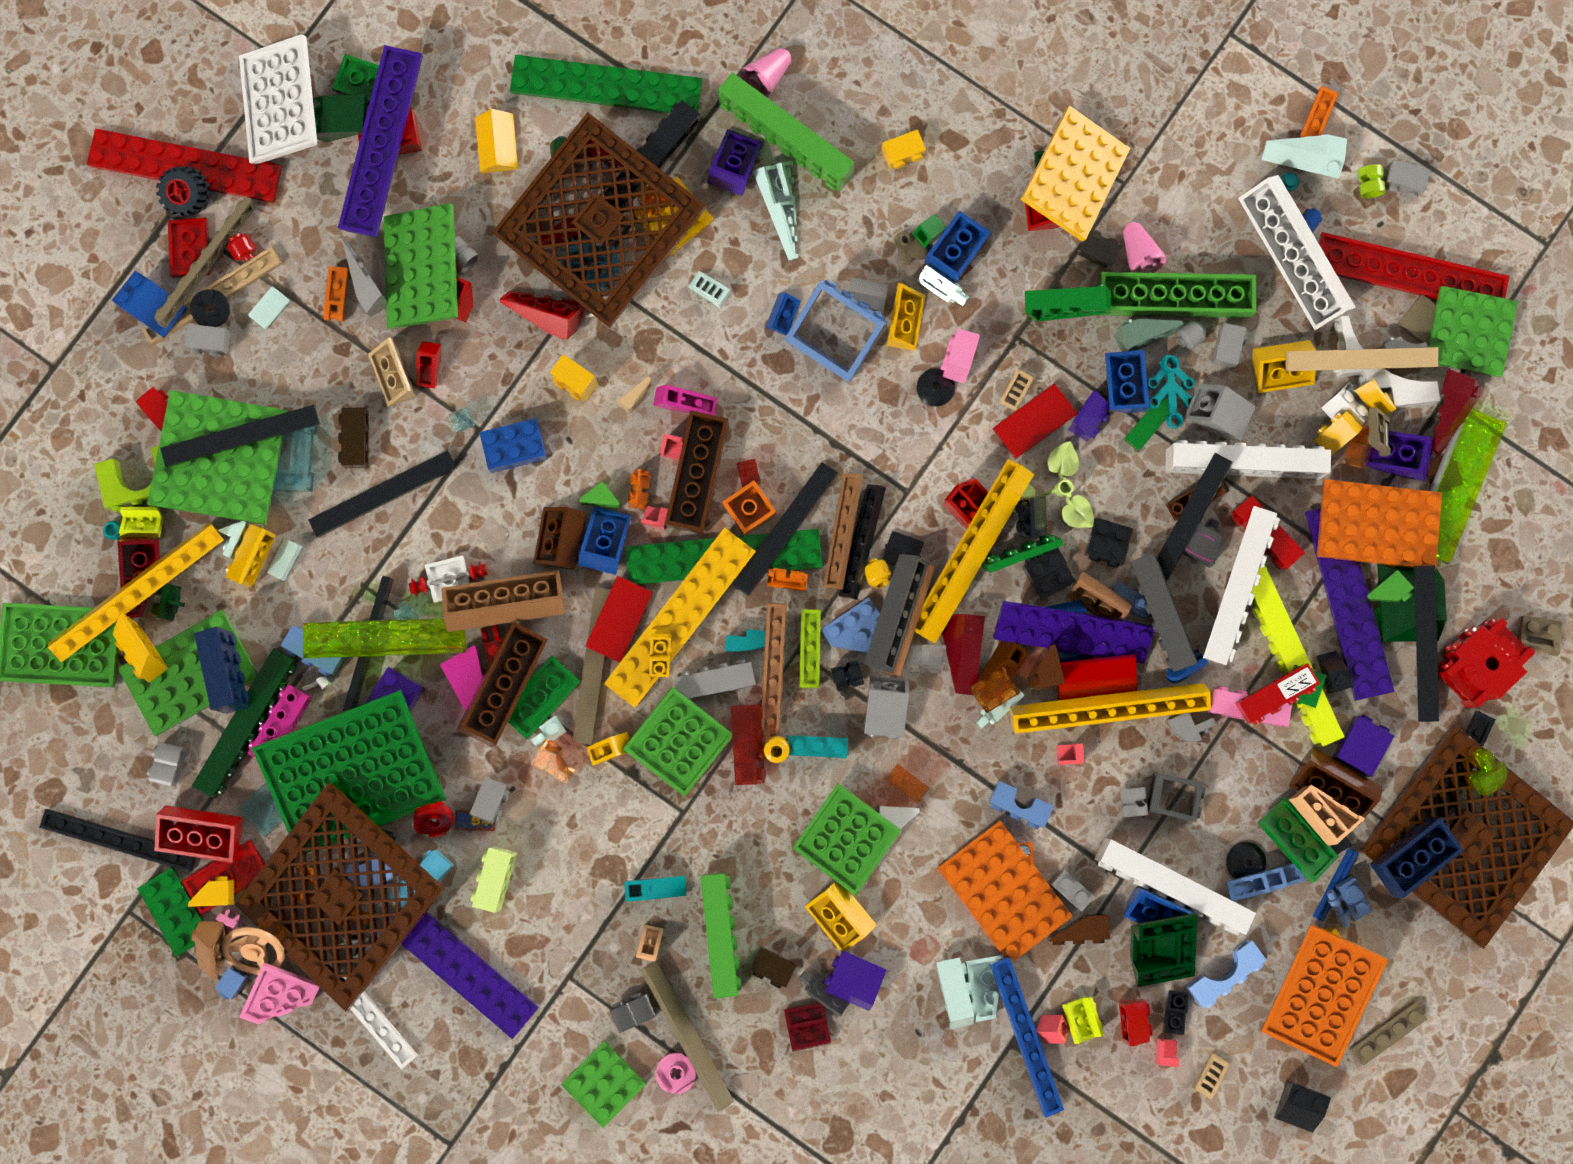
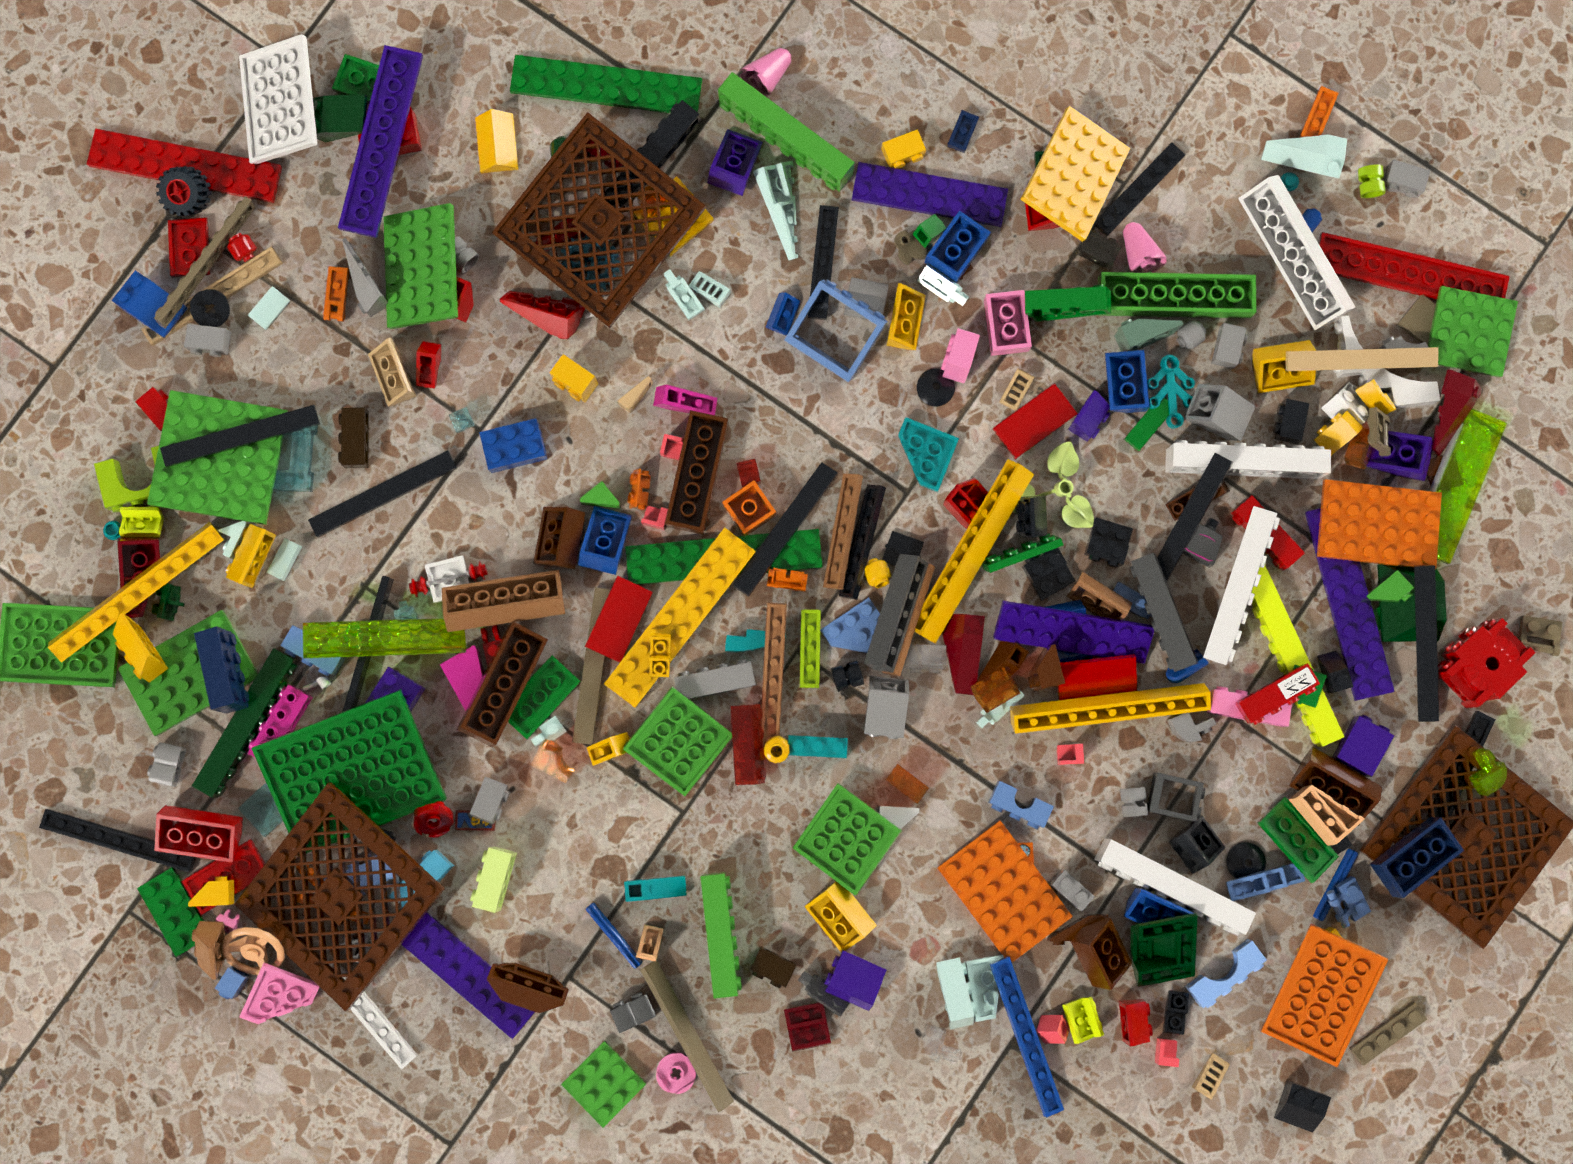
none -> reddish brown wedge [487,963,569,1013]
none -> blue axle [586,903,642,969]
none -> light aqua hinge [664,269,705,321]
none -> black plate [808,205,839,320]
none -> dark purple plate [852,162,1008,227]
none -> teal plate [898,417,959,493]
none -> dark blue plate [947,110,979,153]
none -> bright pink brick [984,290,1032,356]
none -> reddish brown slope [1070,918,1132,990]
none -> black plate [1094,142,1186,237]
none -> black slope [1169,816,1226,874]
none -> black brick [1273,399,1310,444]

